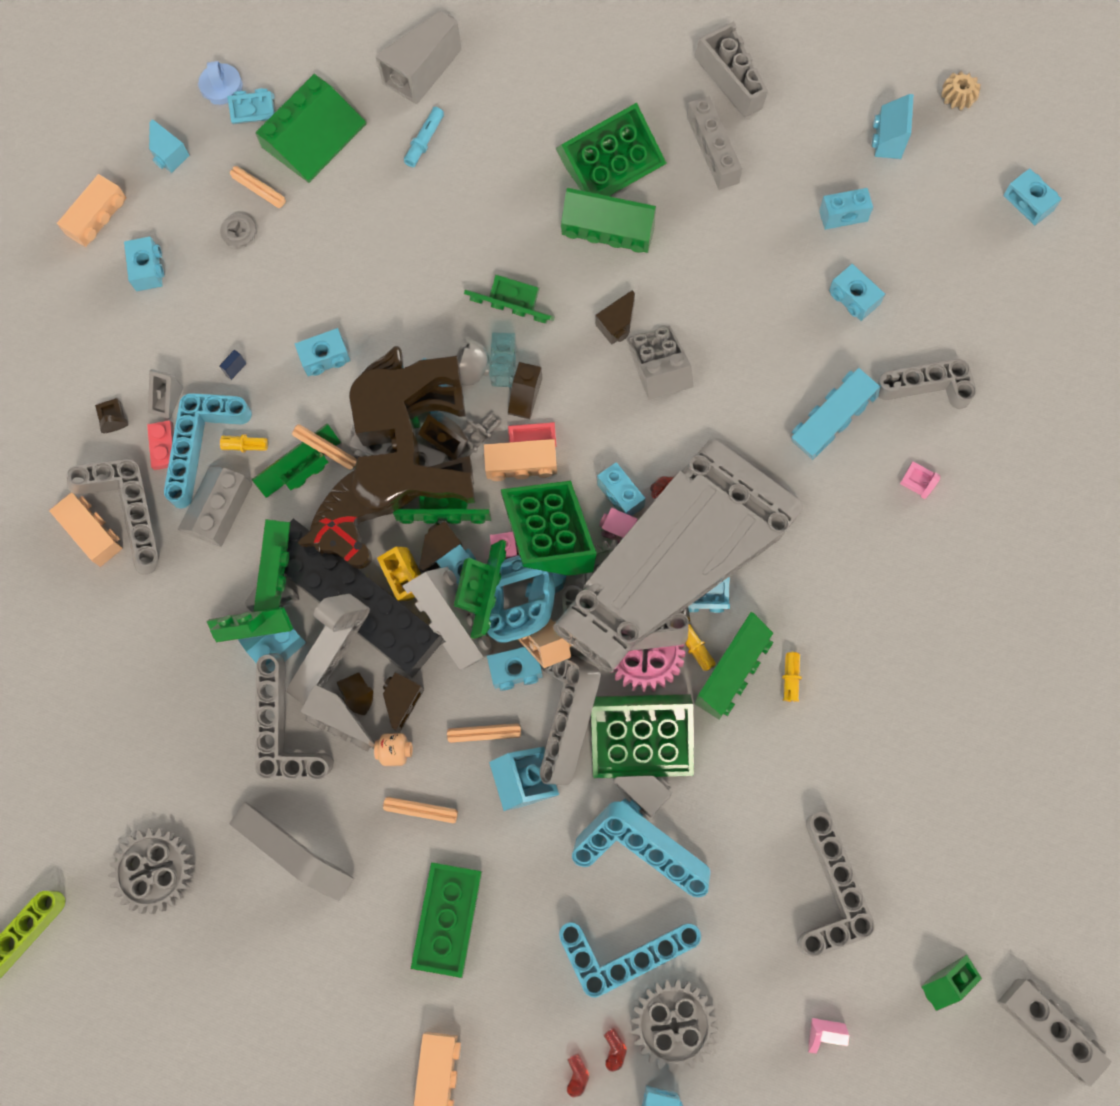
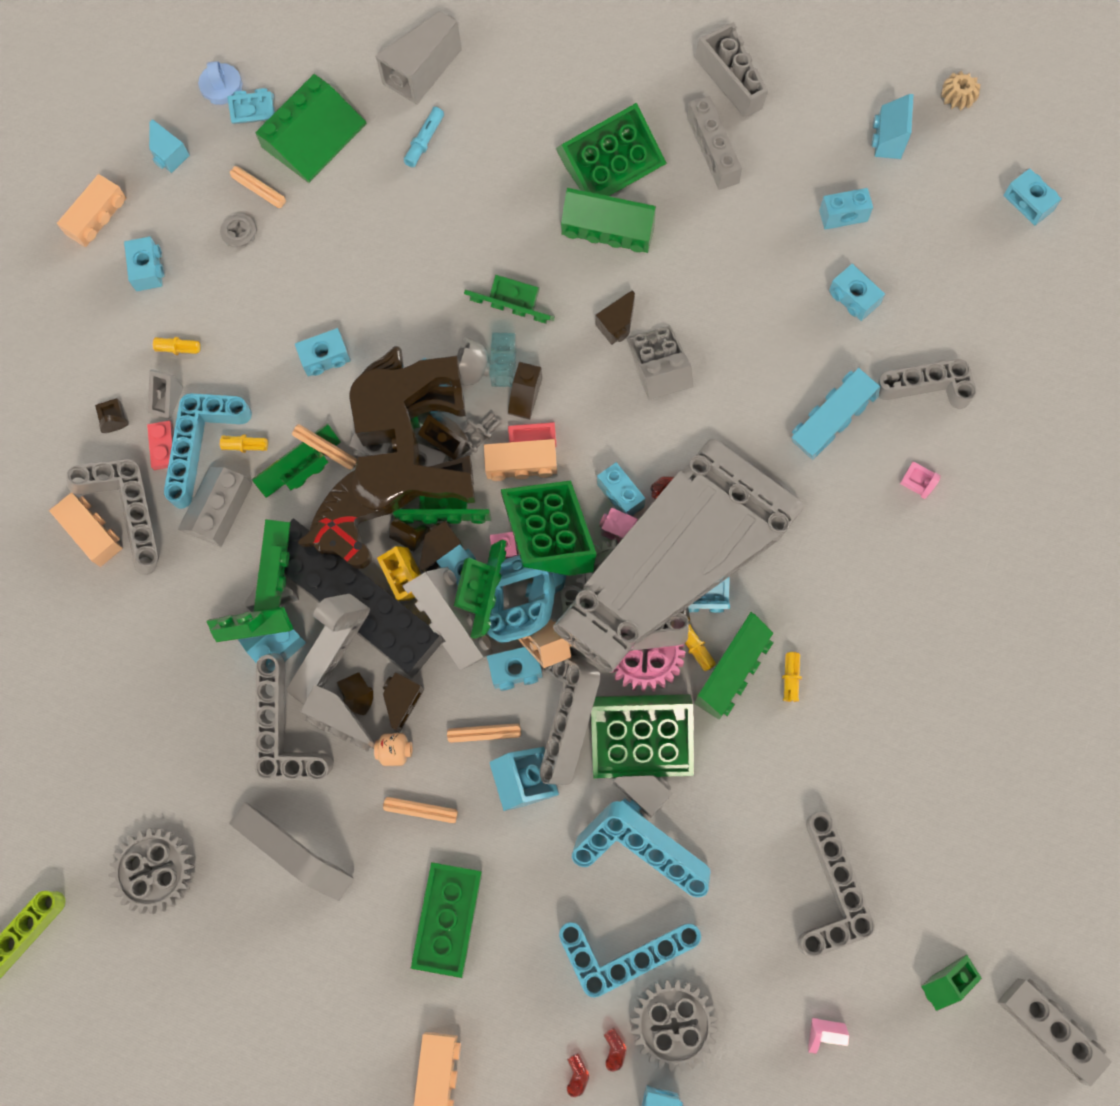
dark blue tile [219,350,247,380] -> none
none -> yellow axle [153,337,201,355]
none -> dark brown tile [389,518,430,552]

